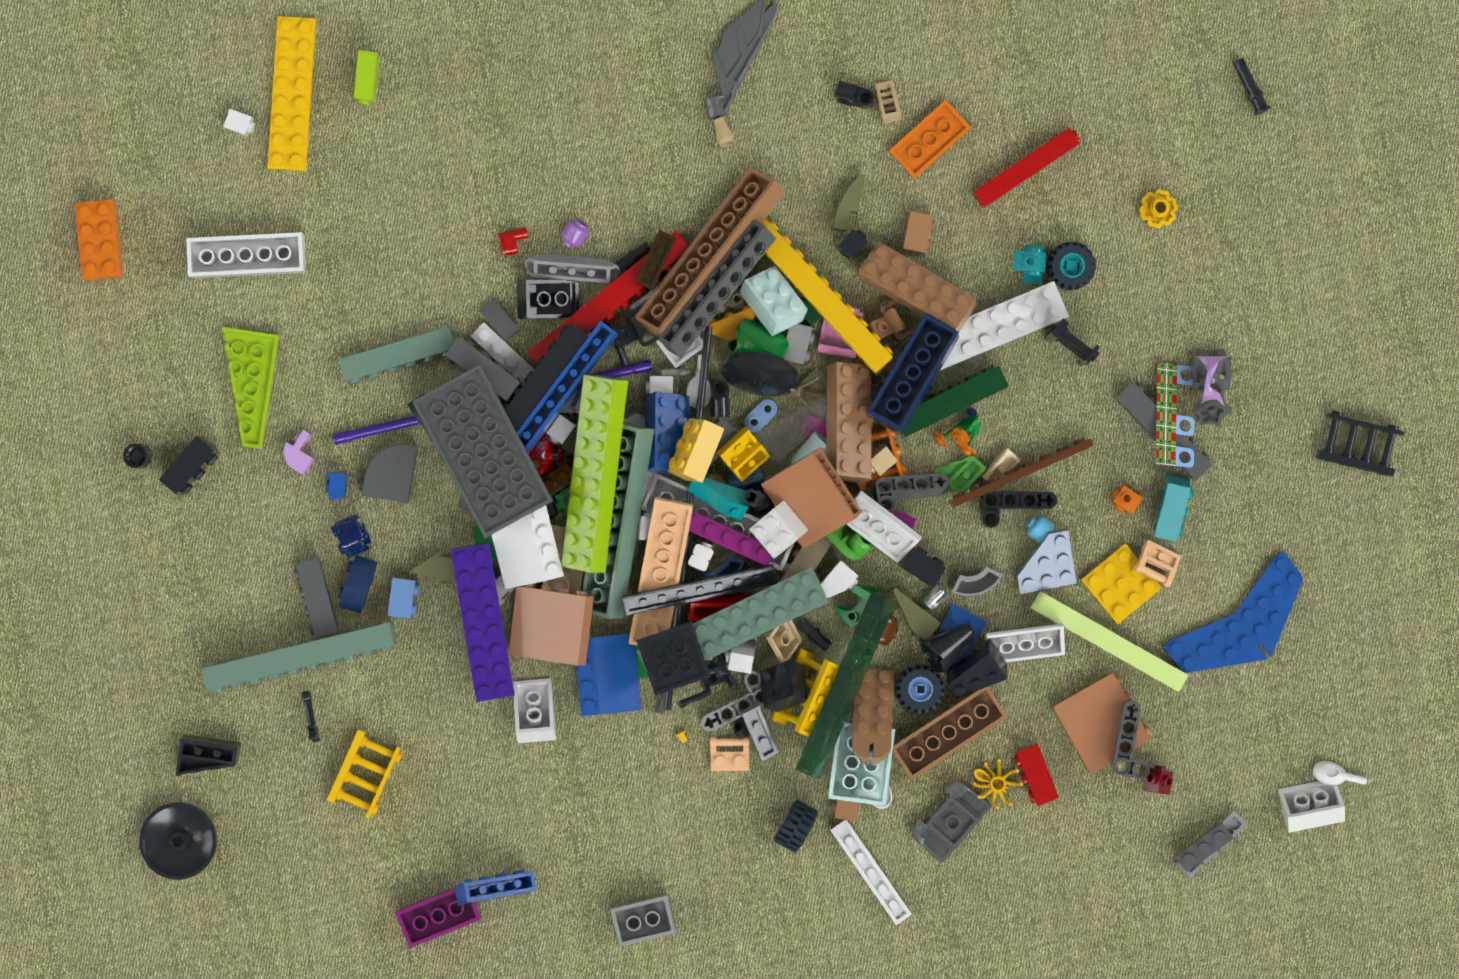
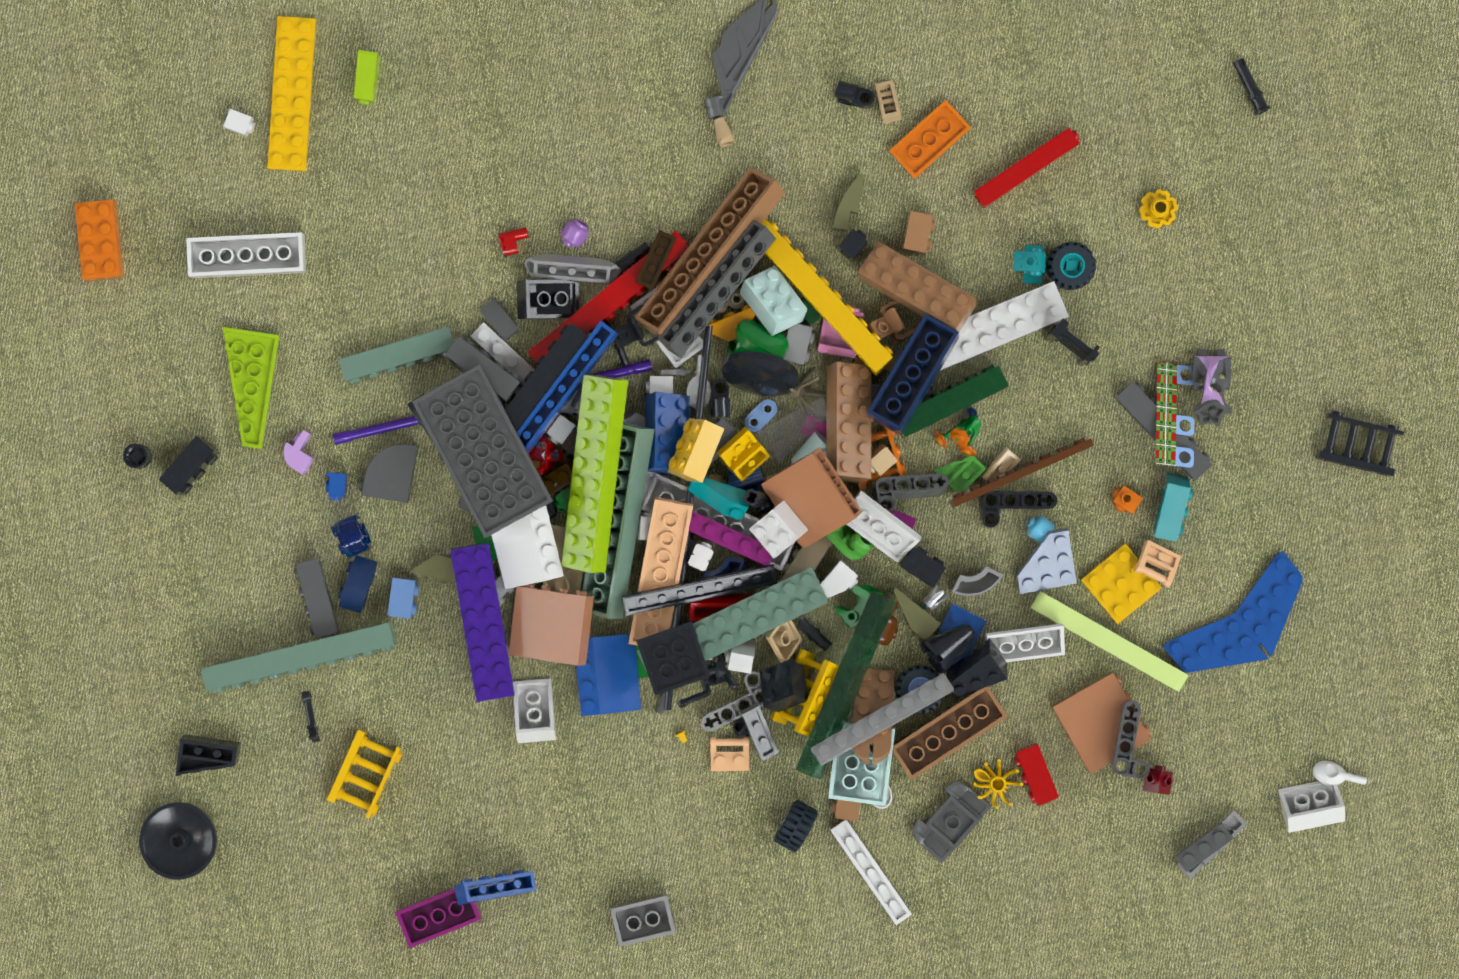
none -> light grey plate [811,673,954,766]

